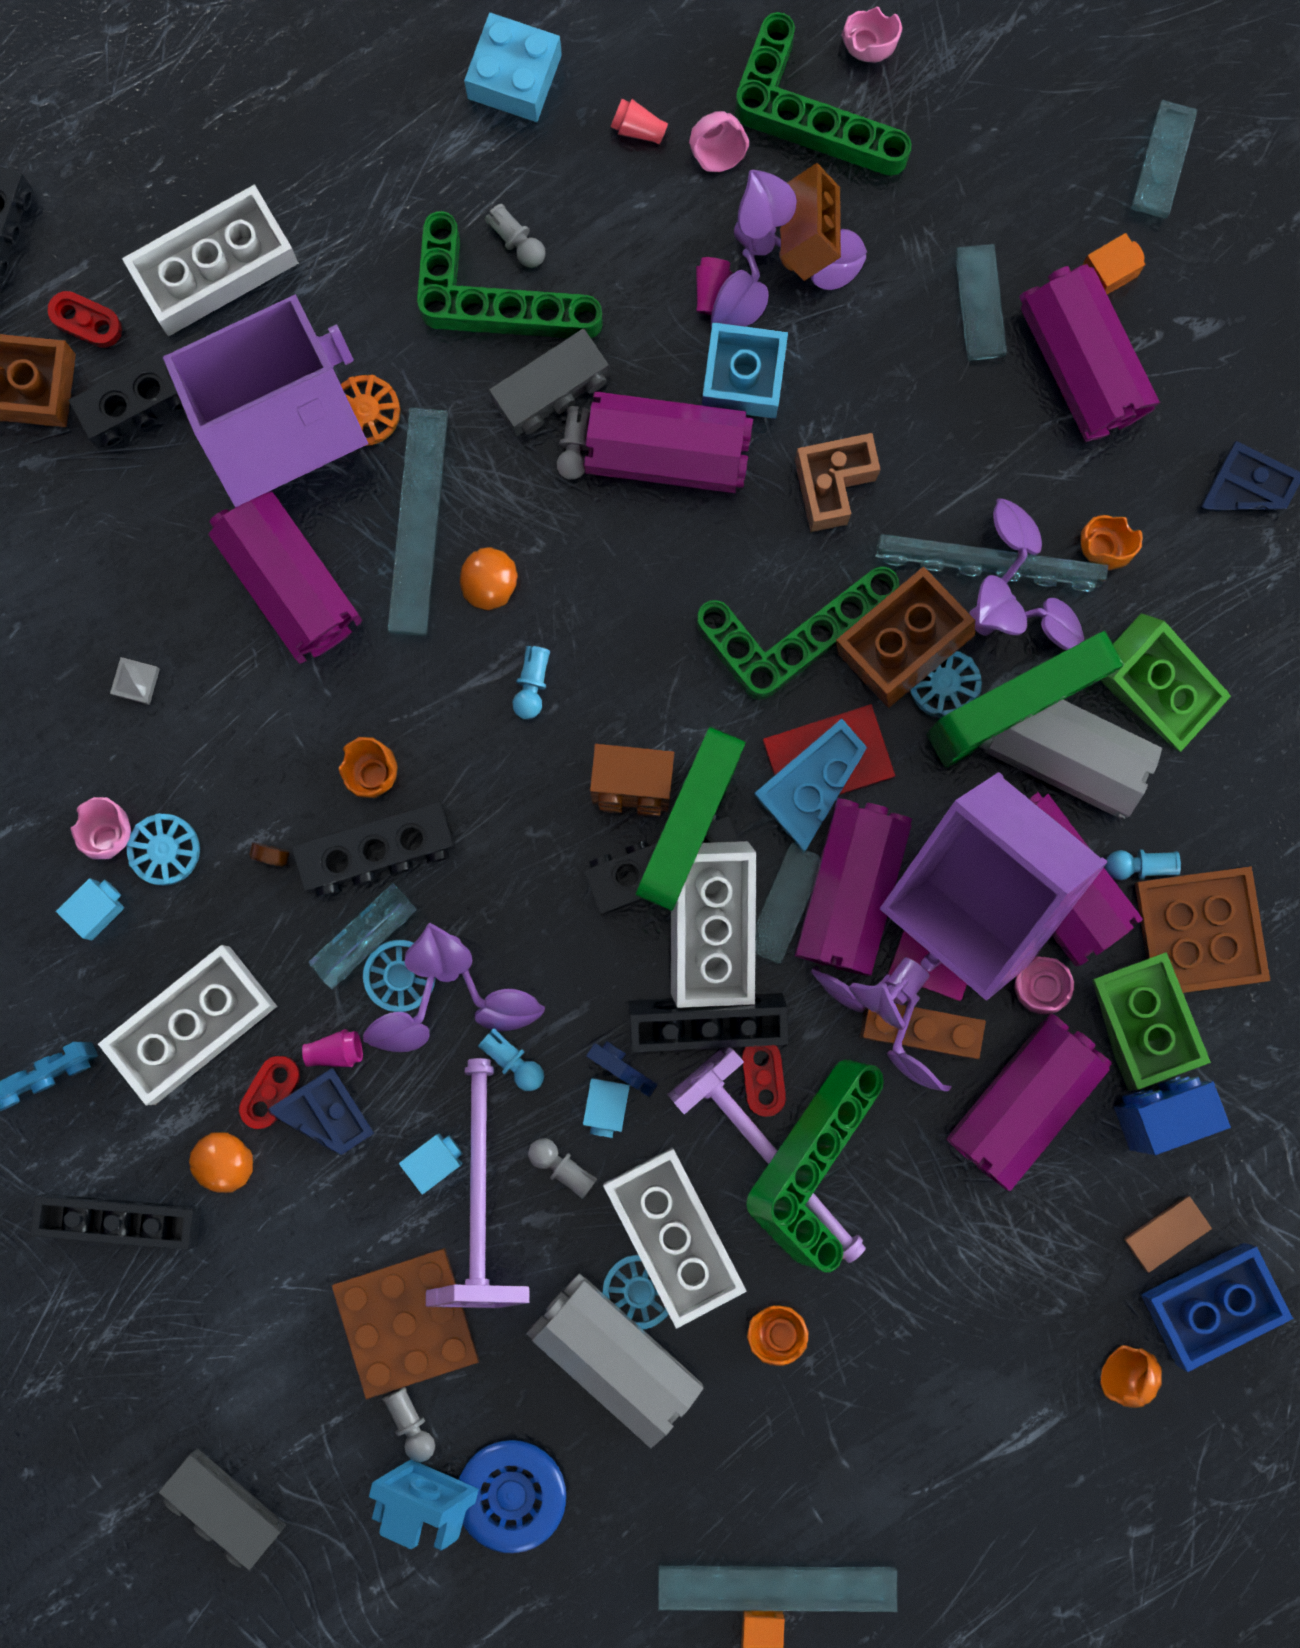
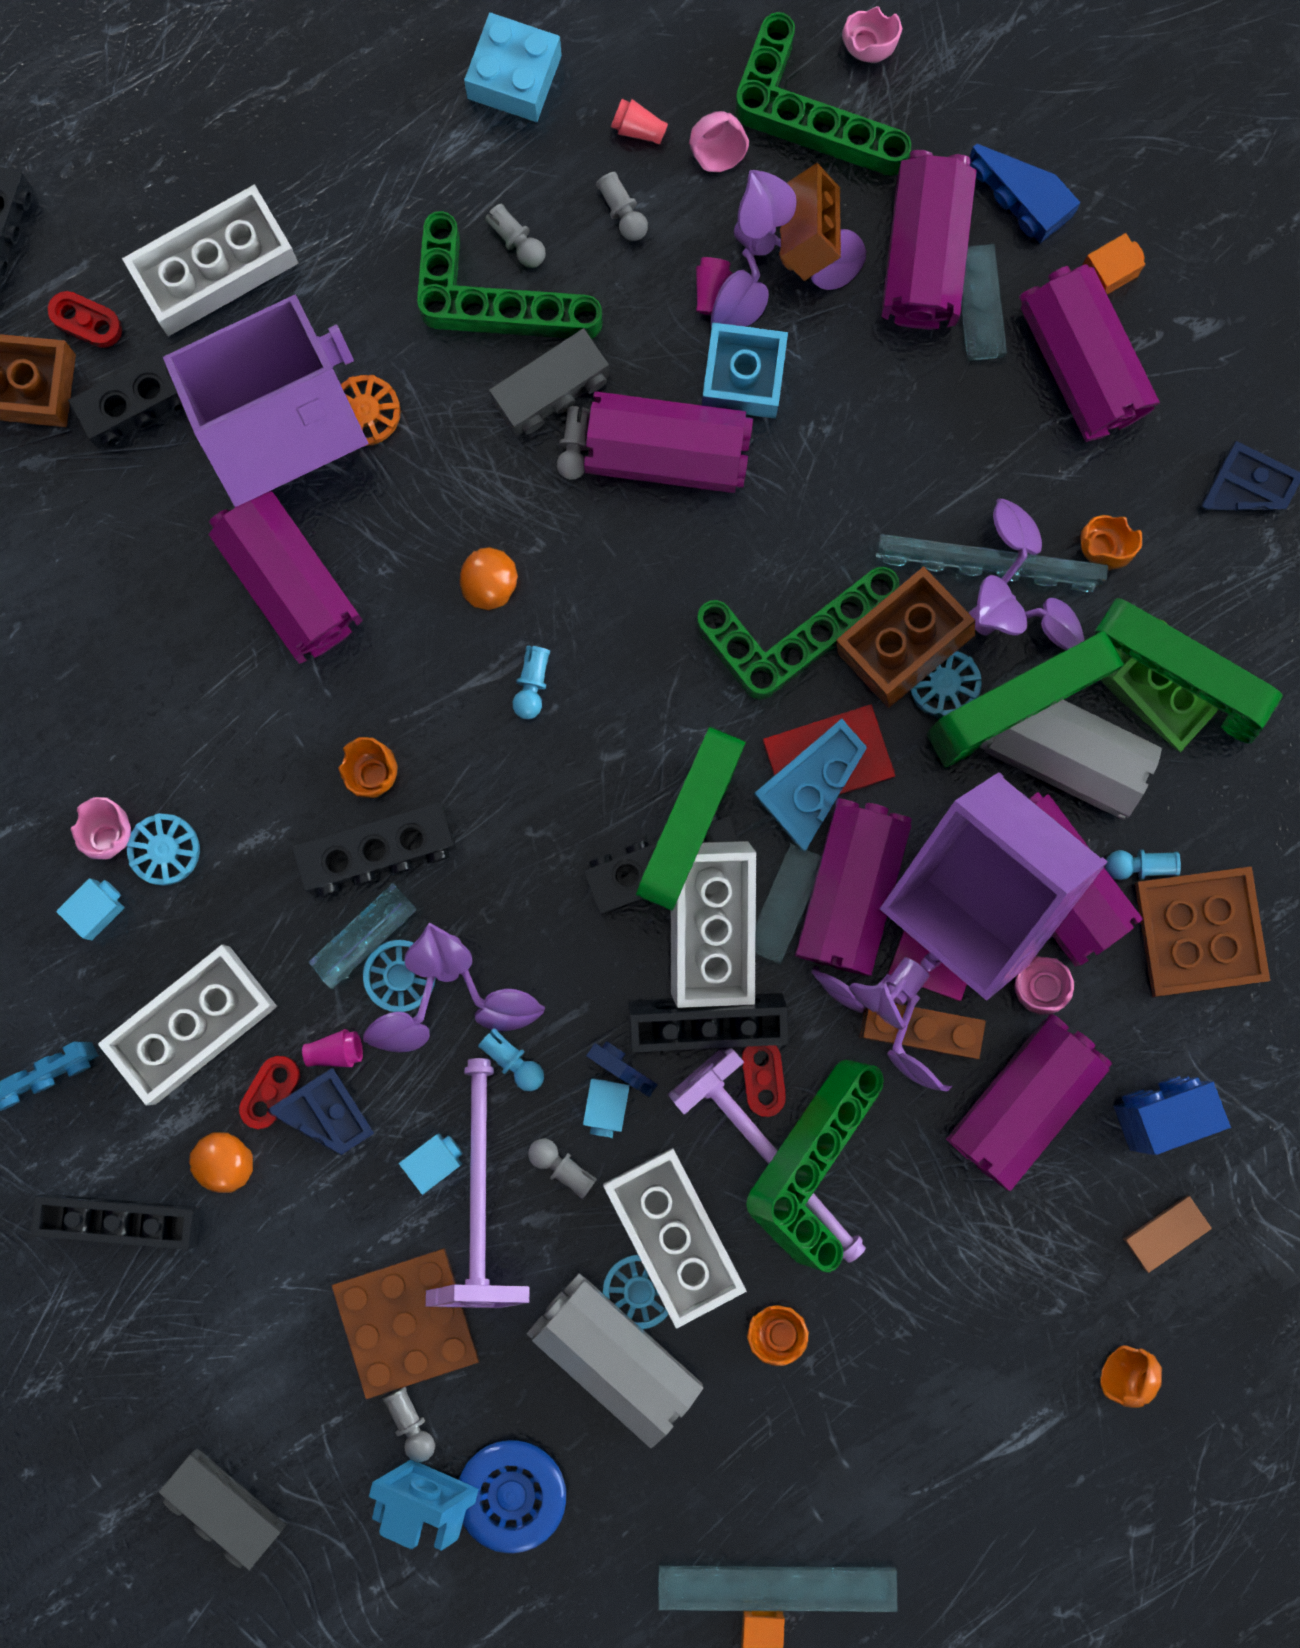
light grey tile [110,657,160,705] -> none
reddish brown tile [249,842,290,867] -> none
clear light blue plate [388,408,449,636] -> none
dark orange brick [590,744,674,817] -> none
nougat brick [794,433,881,532] -> none
bright green slope [1093,952,1211,1091] -> none
clear light blue plate [1131,100,1198,219] -> none
blue brick [1141,1243,1293,1372] -> none
none -> light grey pin [596,172,648,241]
none -> magenta brick [881,150,977,330]
none -> blue slope [969,144,1080,244]
none -> green beam [1094,598,1283,744]

